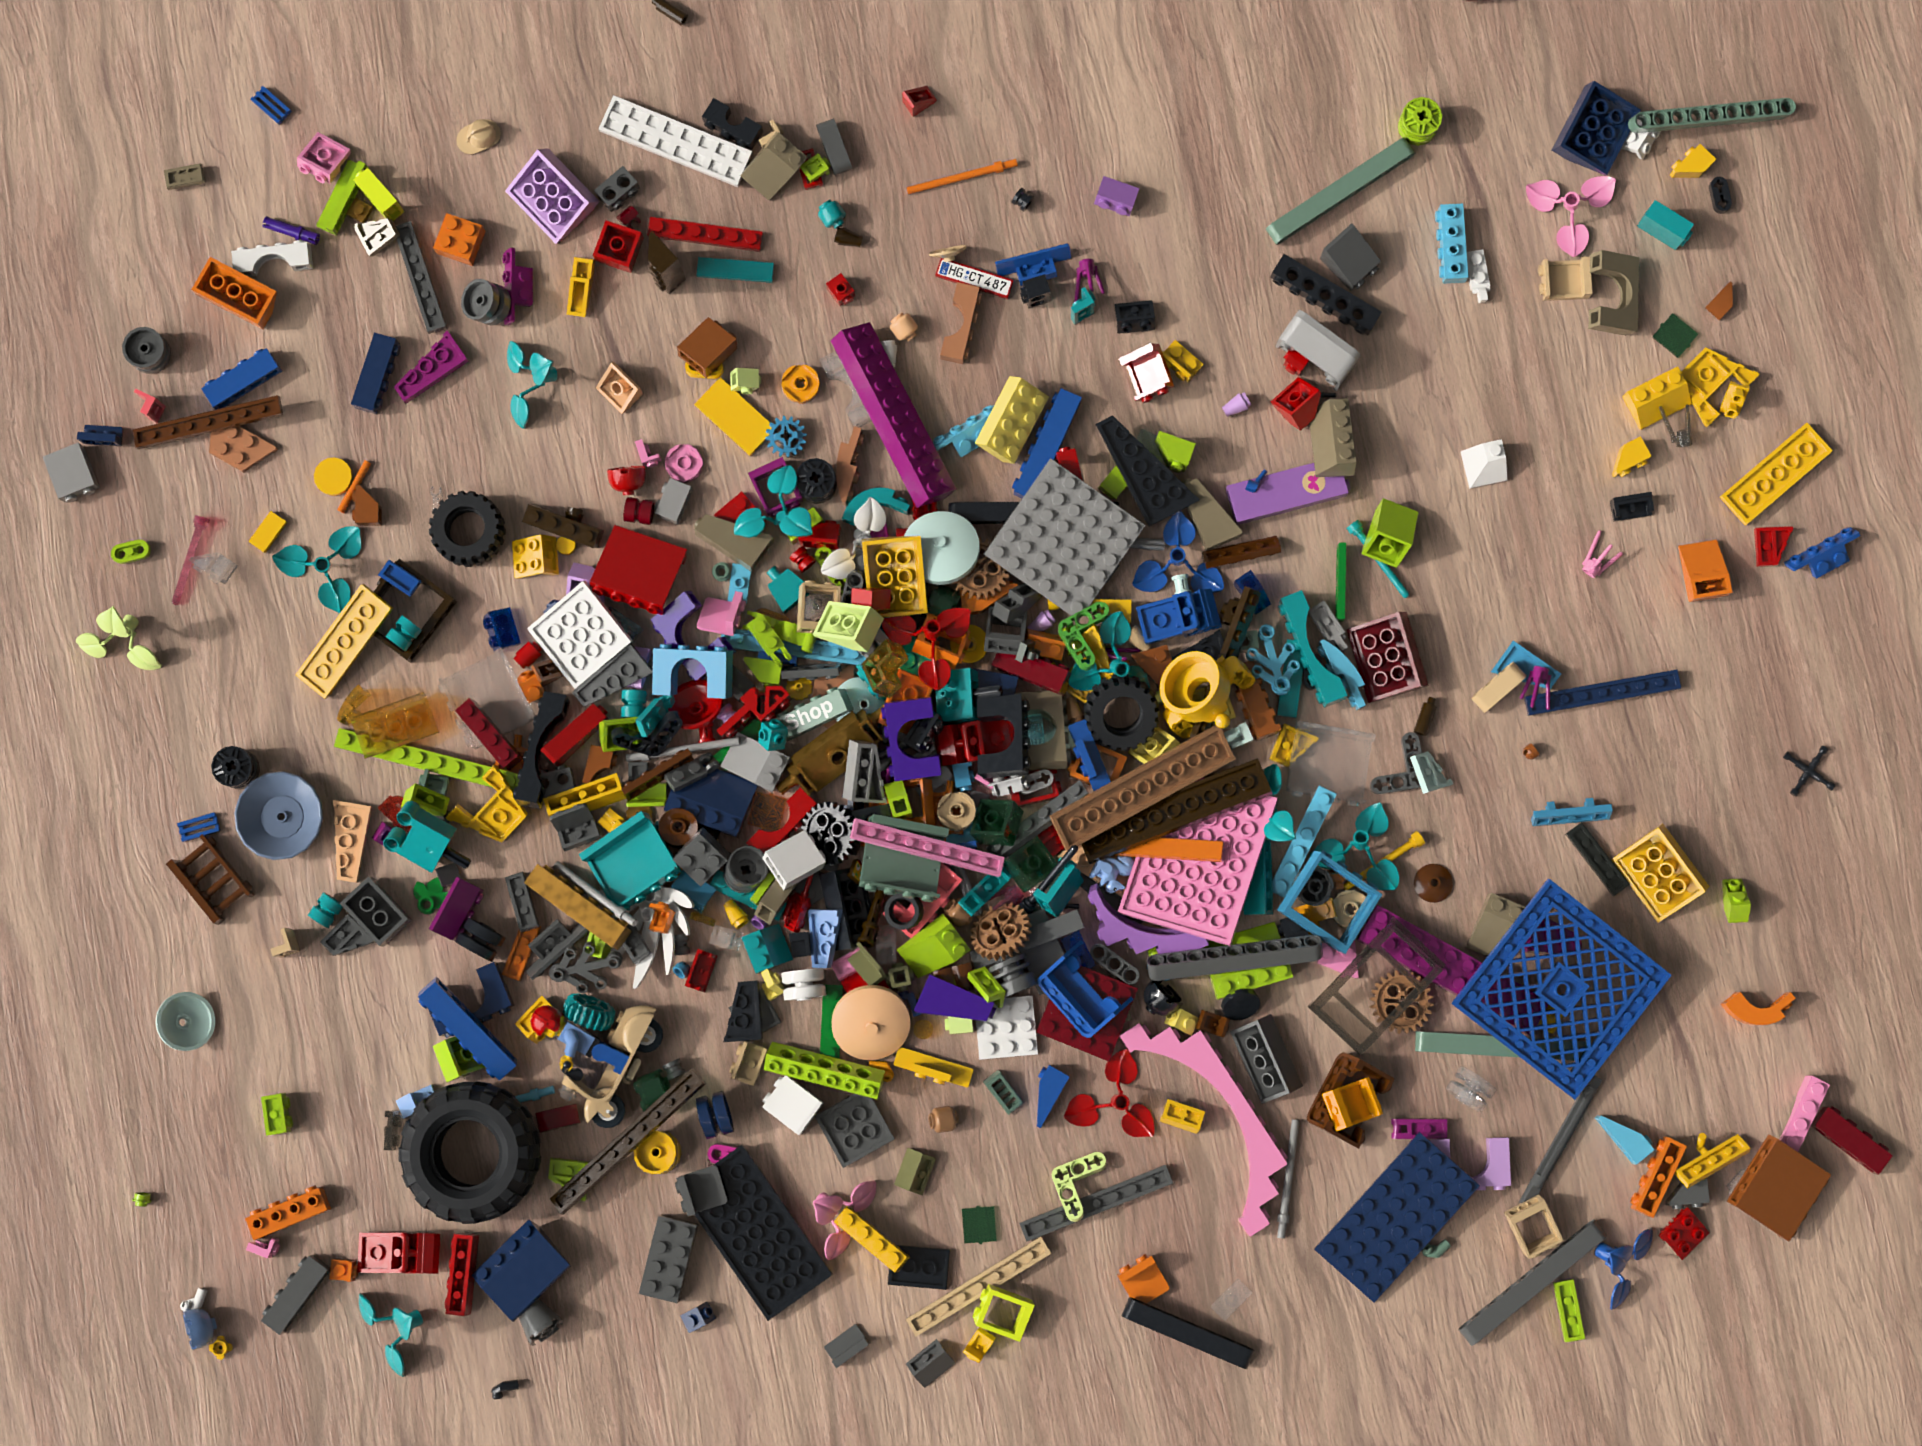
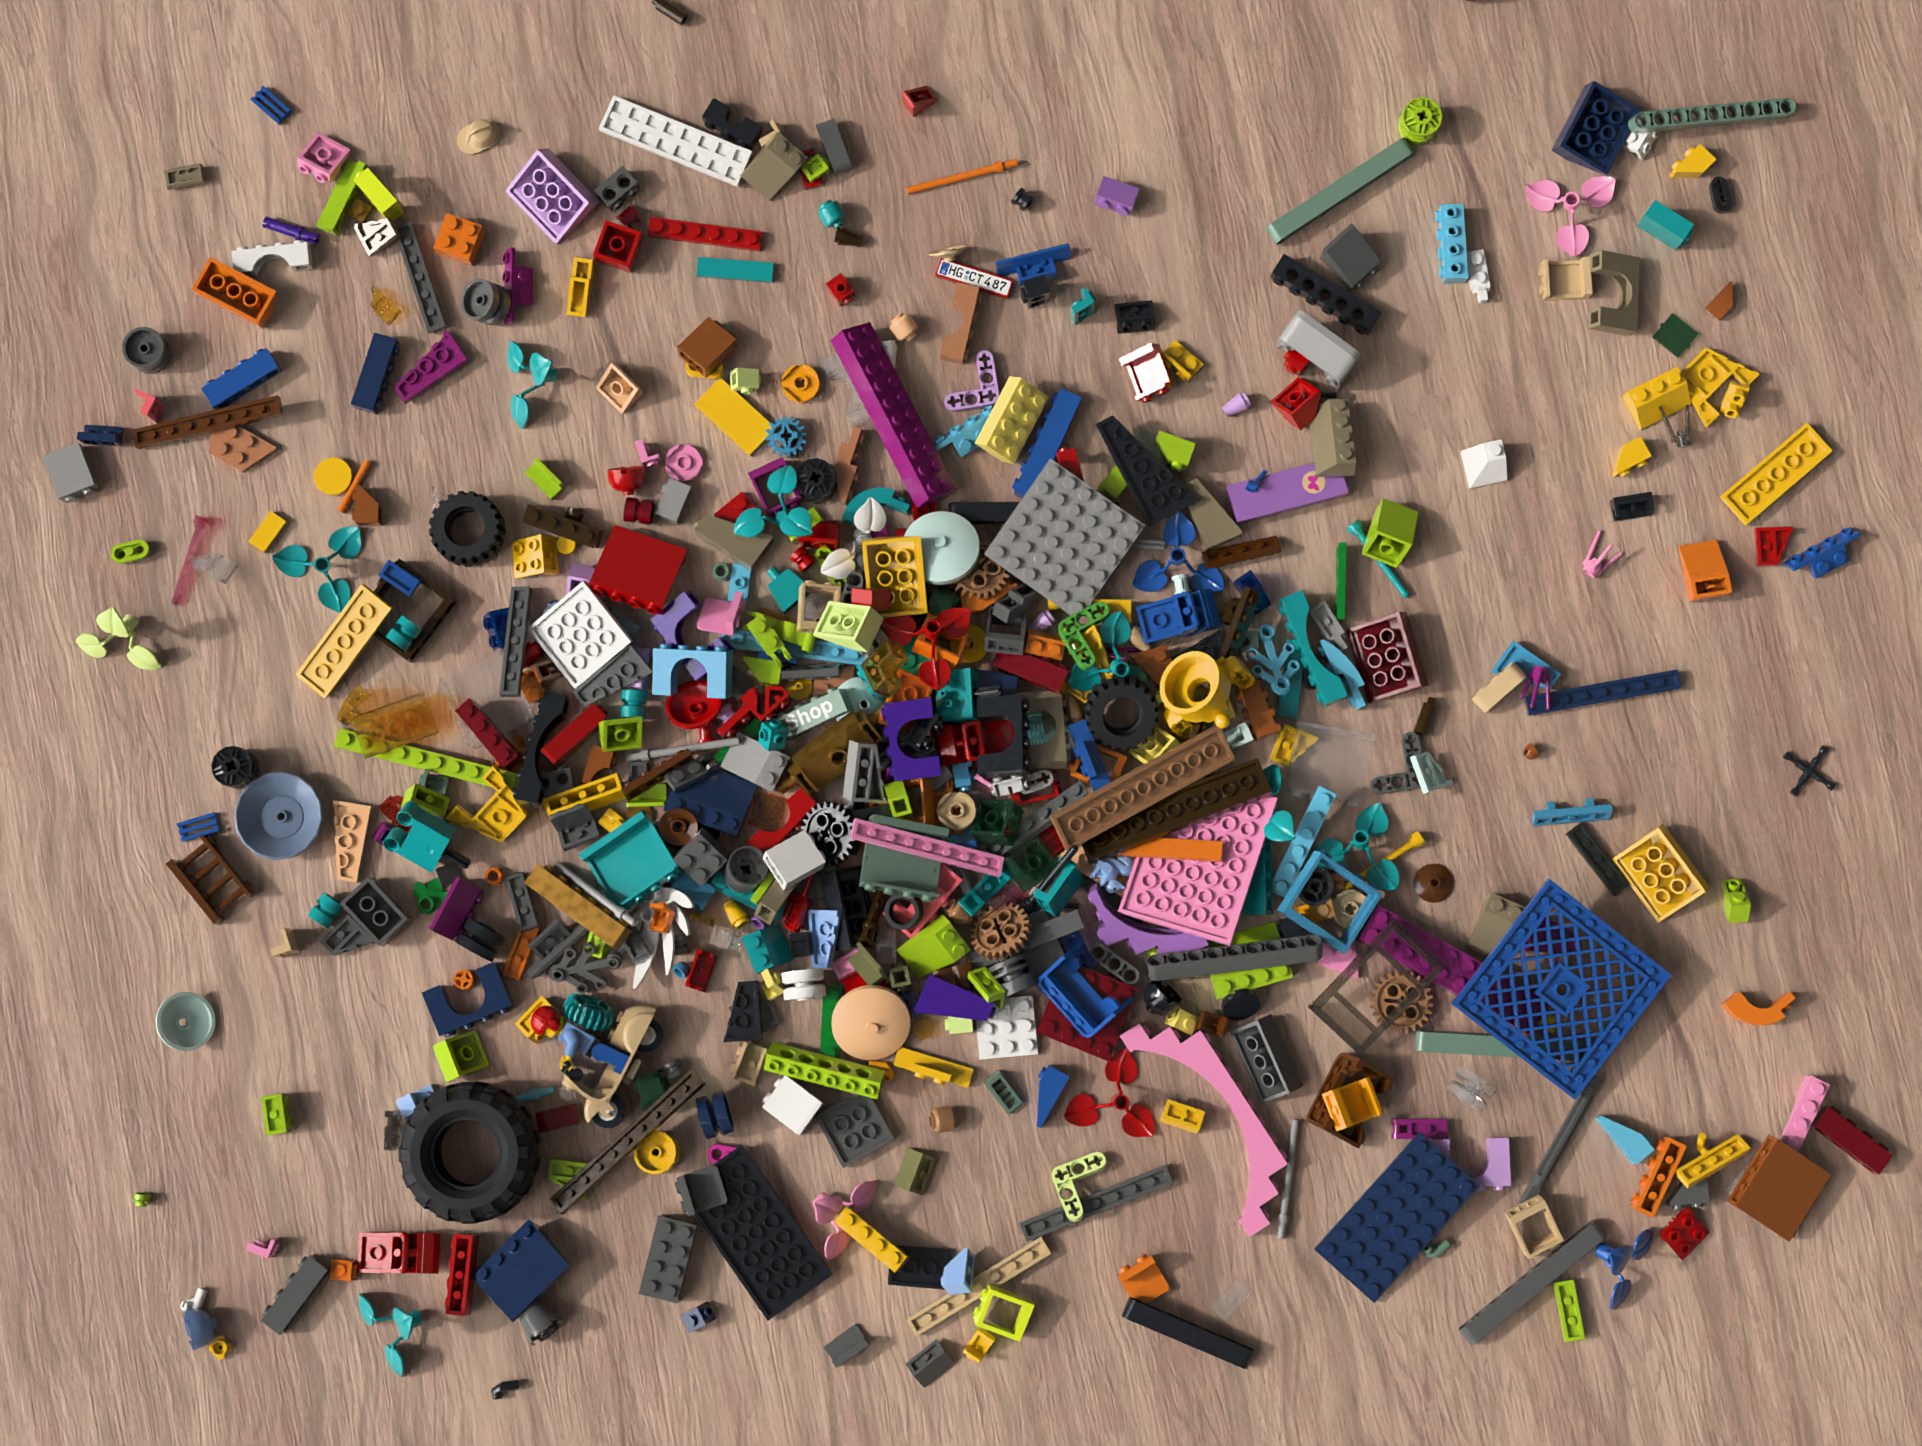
orange brick [245,1185,331,1240] -> none
blue brick [418,977,517,1081] -> none
black beam [611,711,683,757] -> none
teal hinge [635,695,675,737] -> none
dark brown slope [648,231,686,294] -> none
tile [847,859,862,885] -> none
clear green piece [962,1205,997,1244] -> none
pearl dark grey tile [1015,639,1041,663] -> none
magenta plant [1074,258,1105,302] -> none
none -> clear yellow slope [371,286,401,325]
none -> orange wheel [454,970,476,989]
none -> orange plate [485,867,504,886]
none -> dark grey plate [499,586,532,697]
none -> lime panel [524,457,565,501]
none -> light blue slope [941,1248,975,1295]
none -> lavender beam [944,350,999,412]

